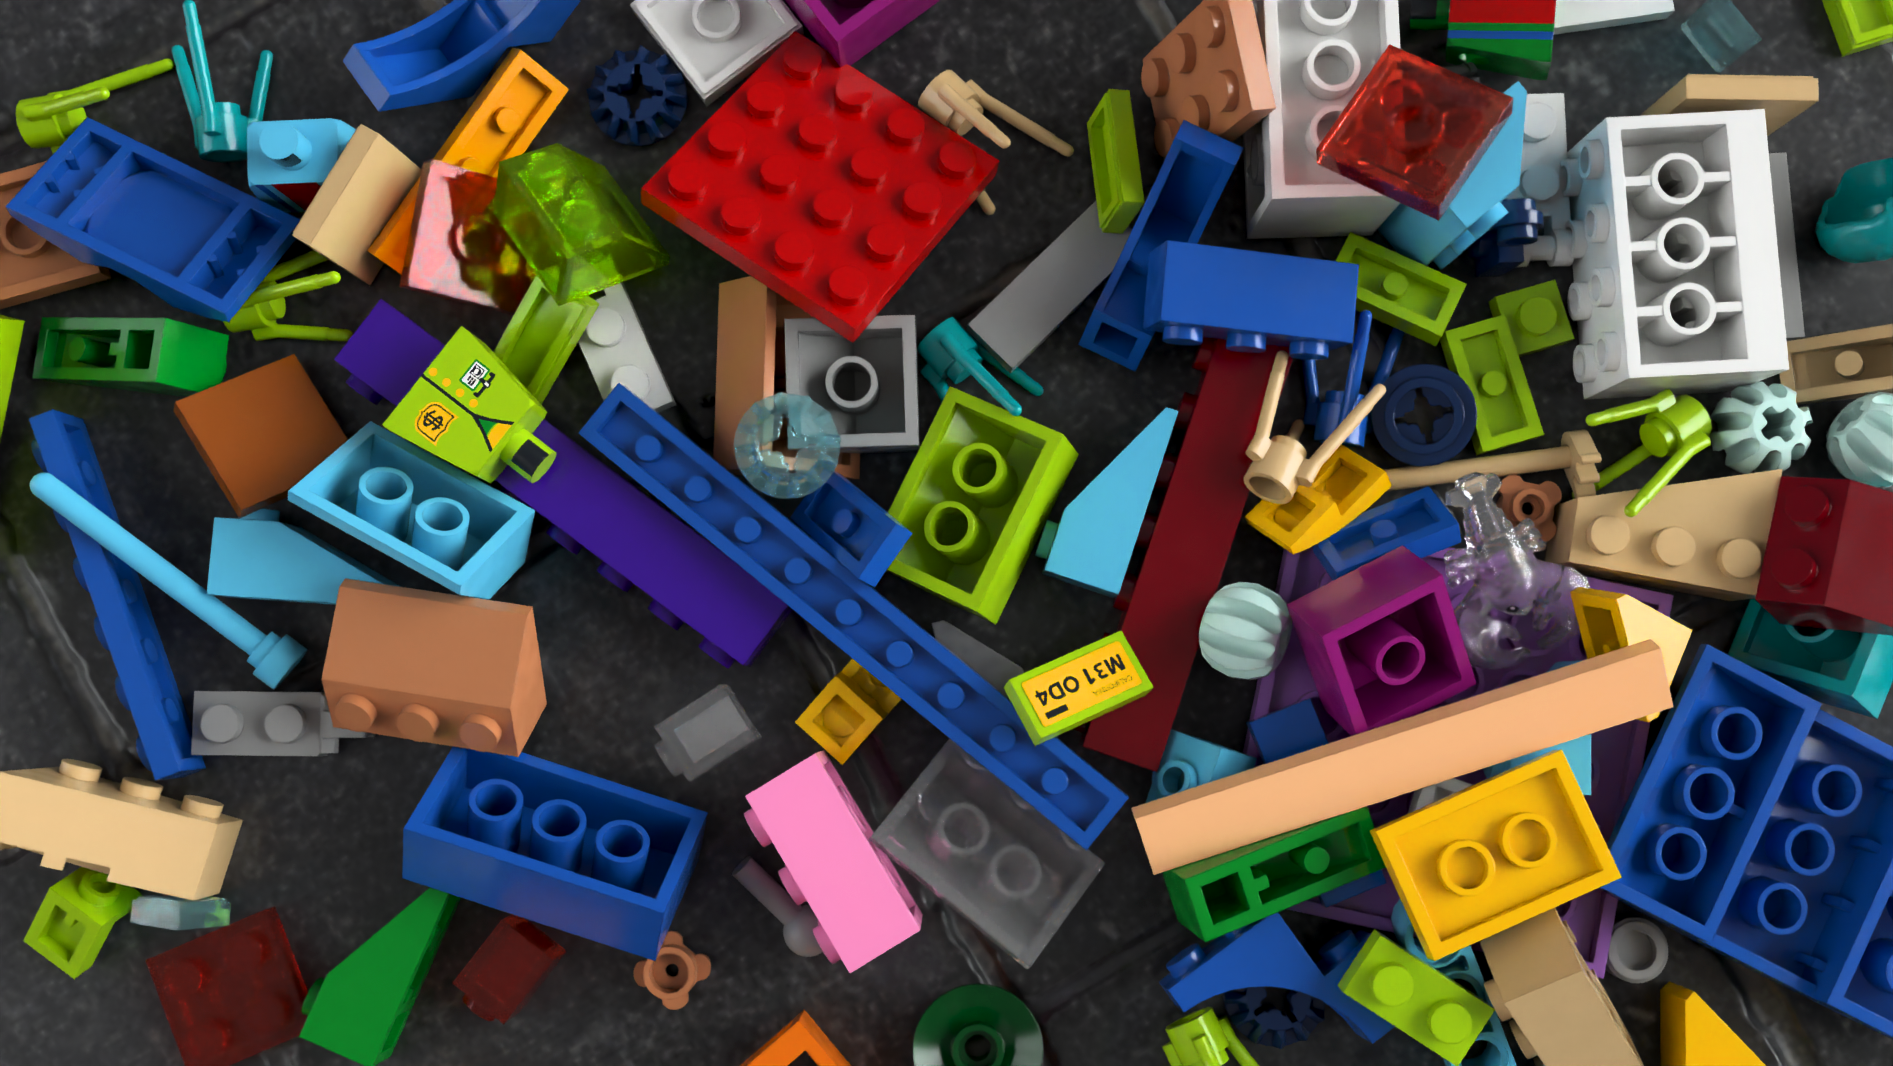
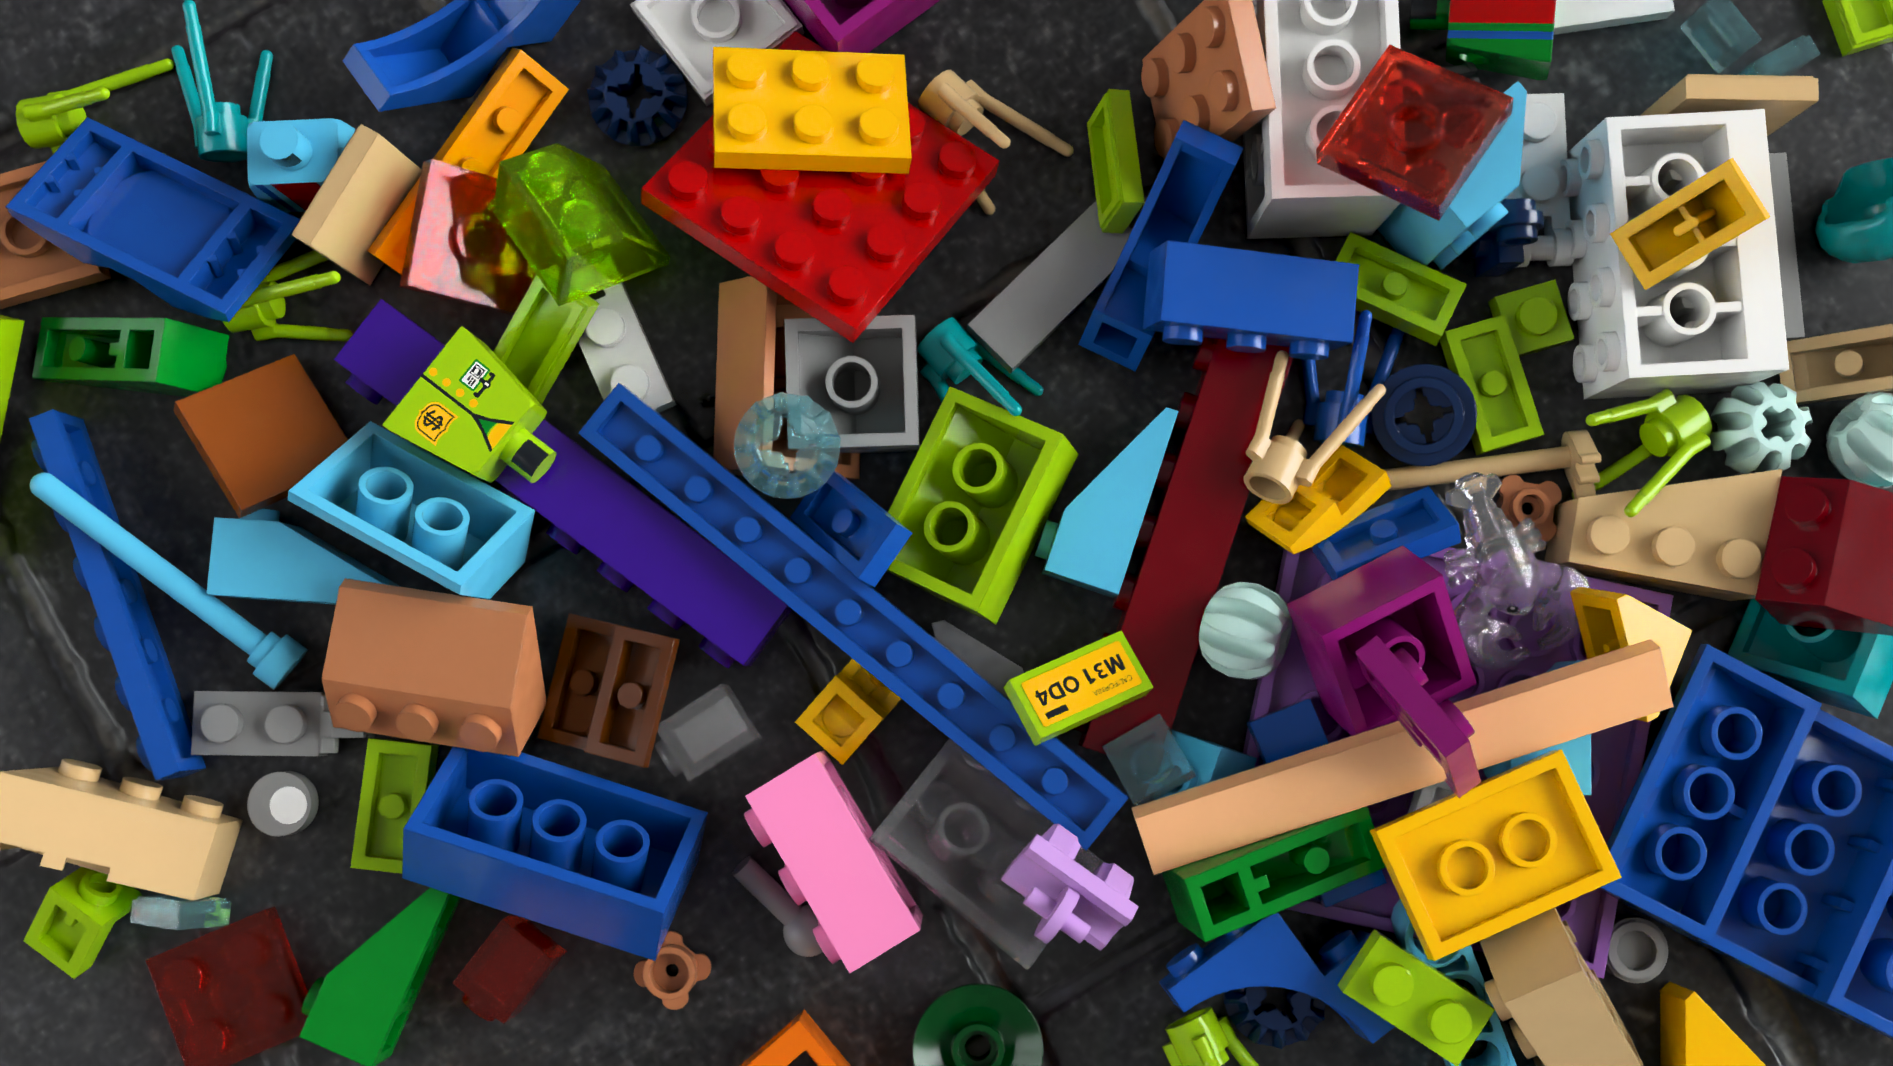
none -> light grey tile [247,771,319,837]
none -> lime plate [350,738,439,874]
none -> reddish brown slope [537,613,680,768]
none -> yellow plate [712,47,912,174]
none -> lavender hips [1001,824,1139,951]
none -> clear light blue plate [1102,713,1197,806]
none -> magenta wing [1354,635,1481,798]
none -> yellow slope [1610,158,1770,290]
none -> clear light blue tile [1738,35,1821,76]

